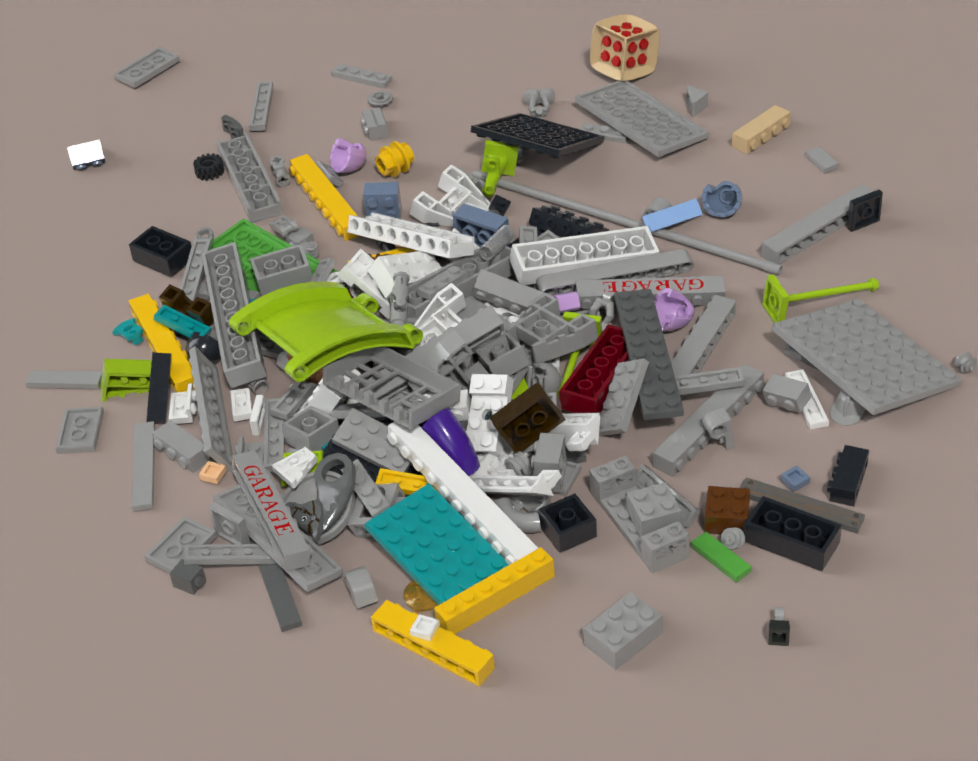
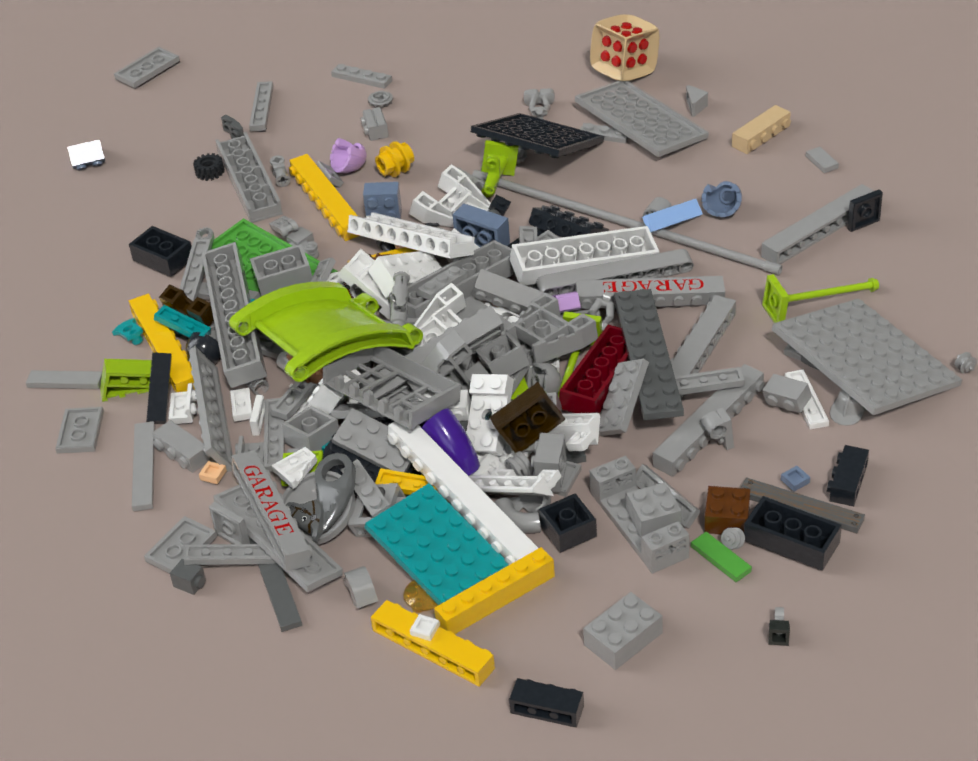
light grey piece [479,225,515,261] -> none
lavender hair [654,288,694,331] -> none
none -> black brick [509,678,584,728]

